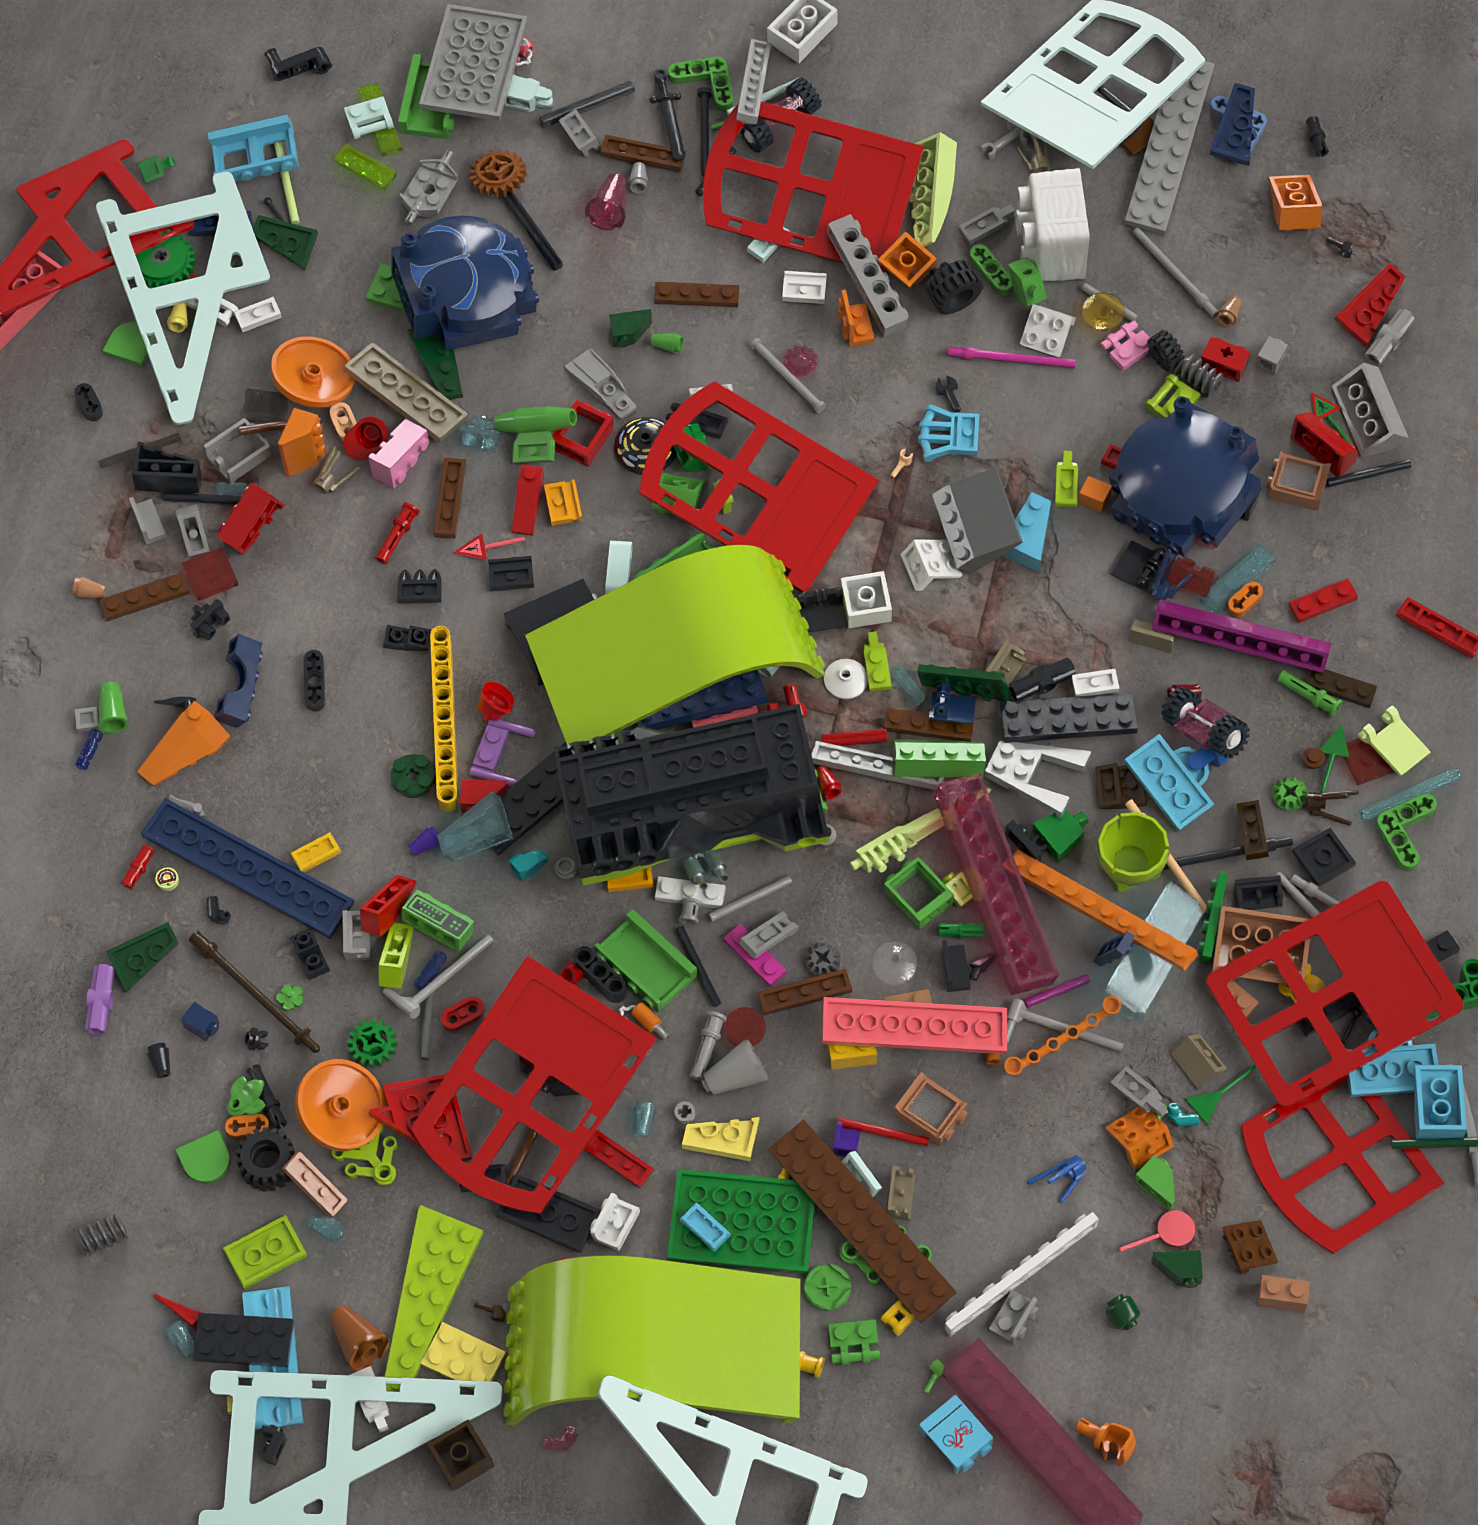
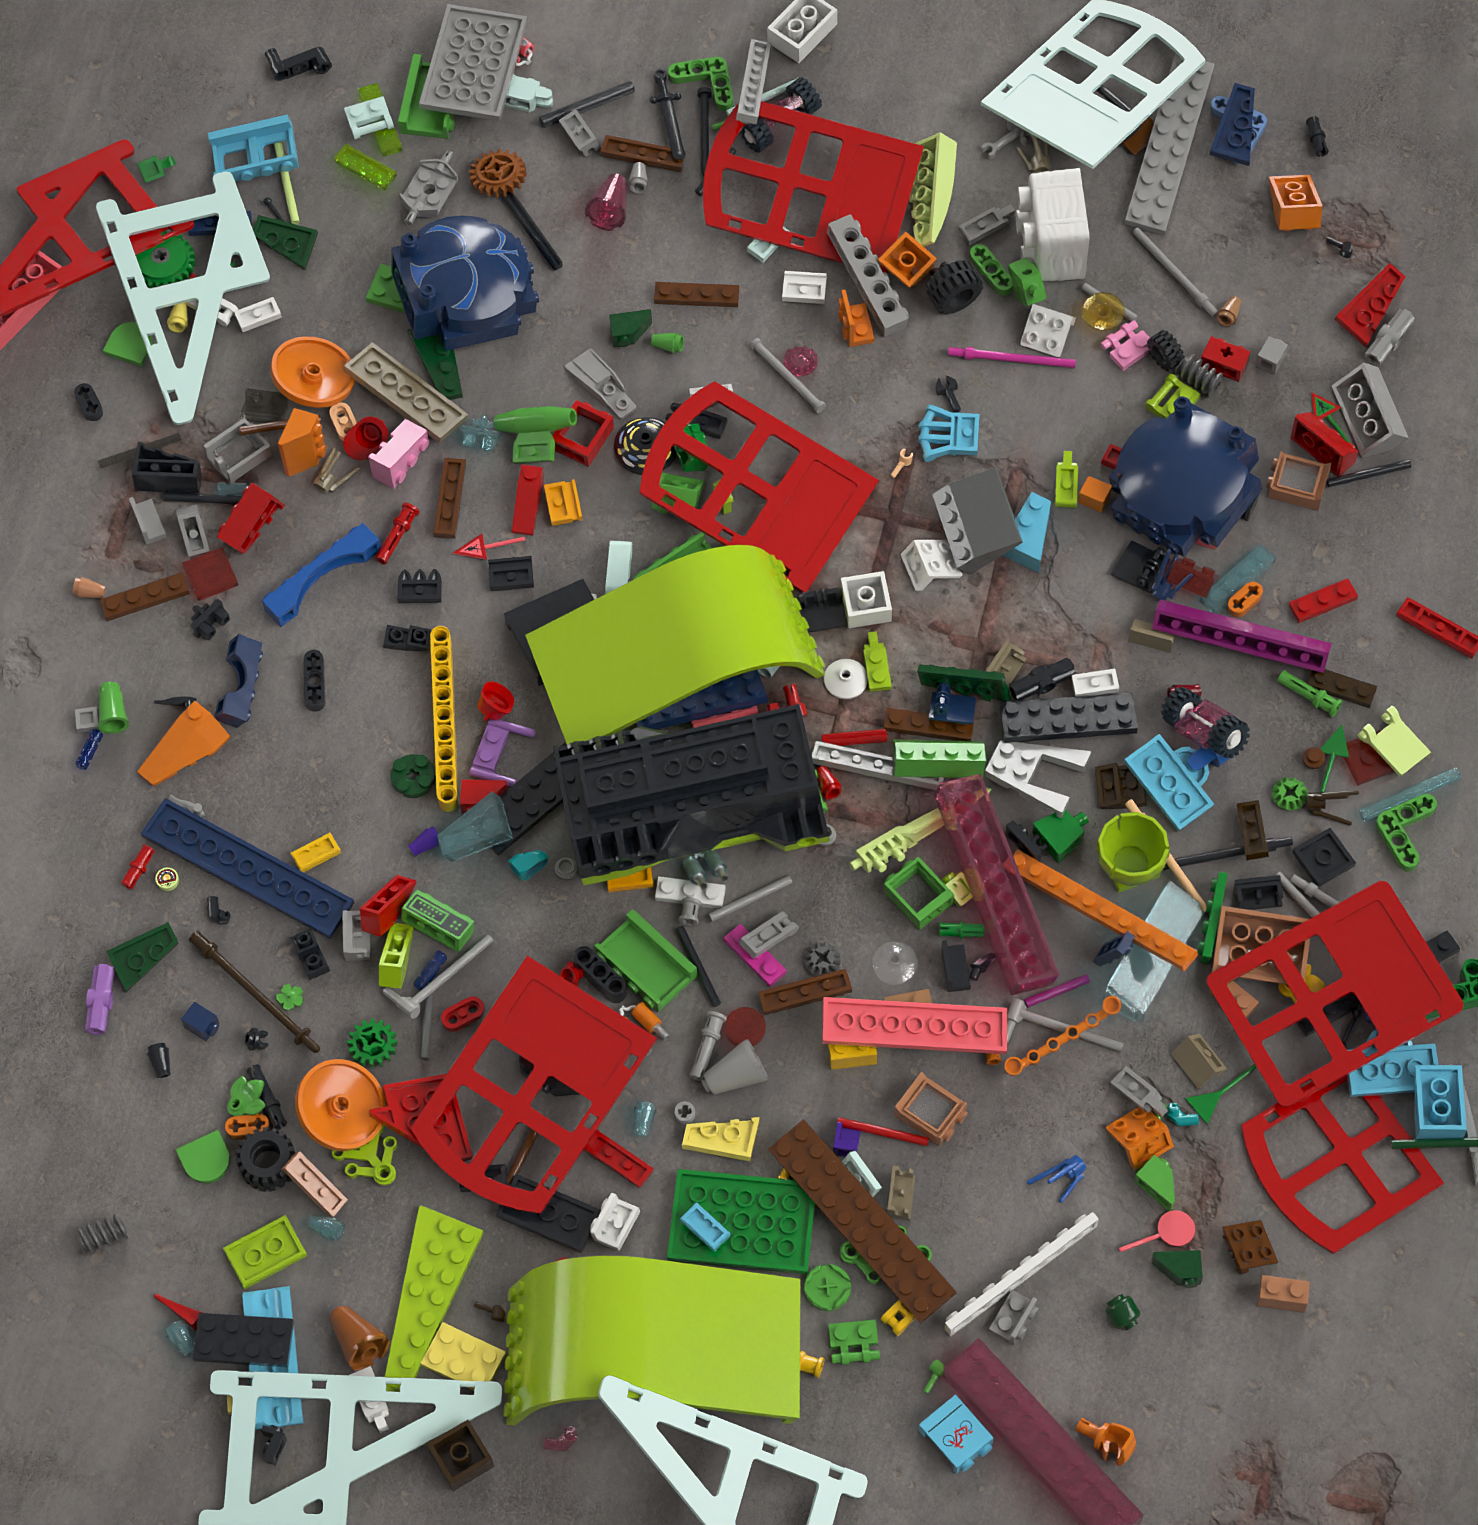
clear light blue axle [893,666,925,704] -> none
none -> blue arch [262,523,381,627]

